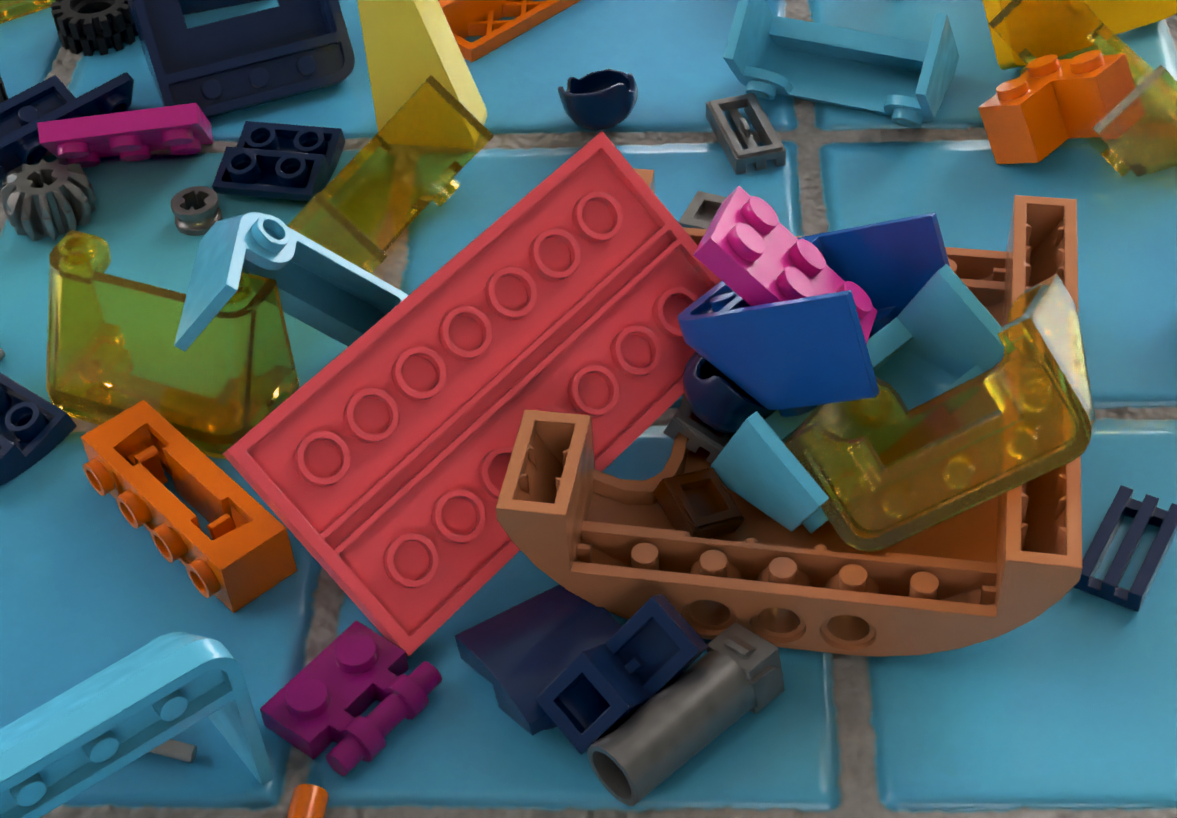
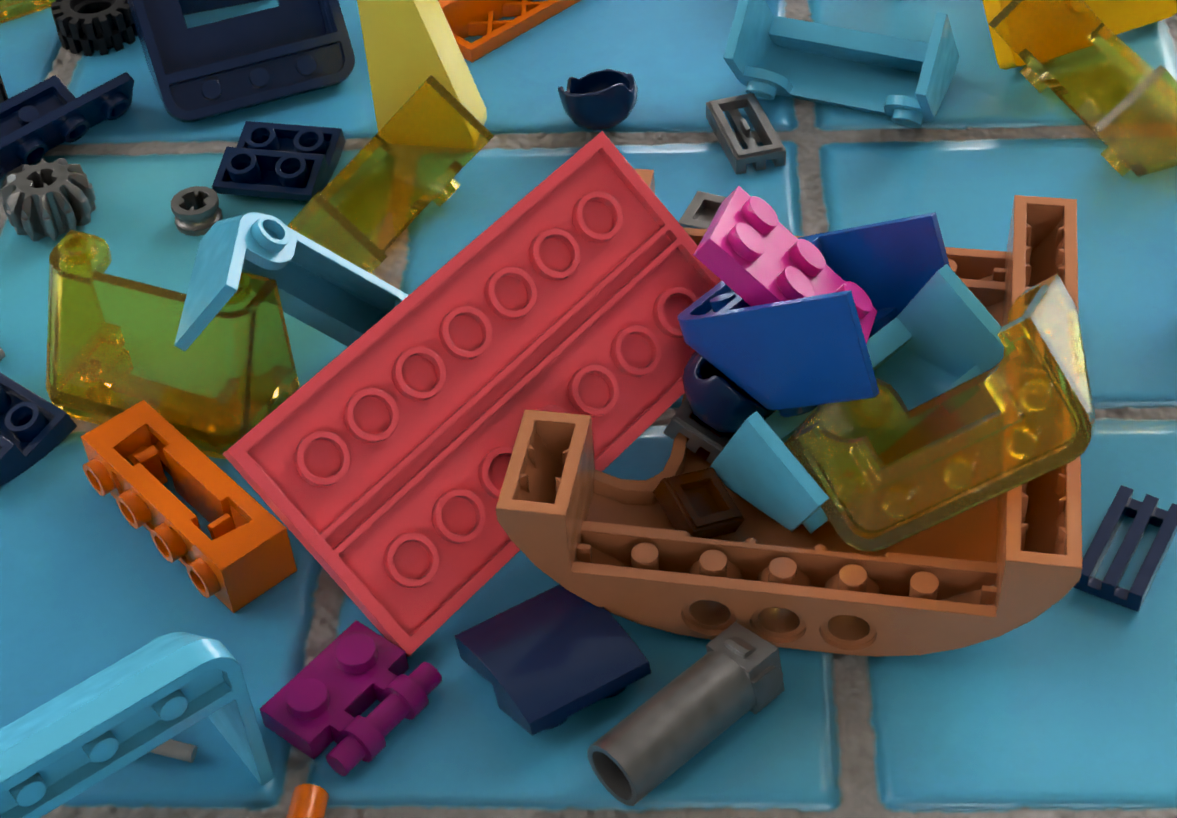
dark pink plate [37,103,214,168] -> none
dark blue slope [535,593,709,754] -> none
orange brick [978,50,1142,164] -> none

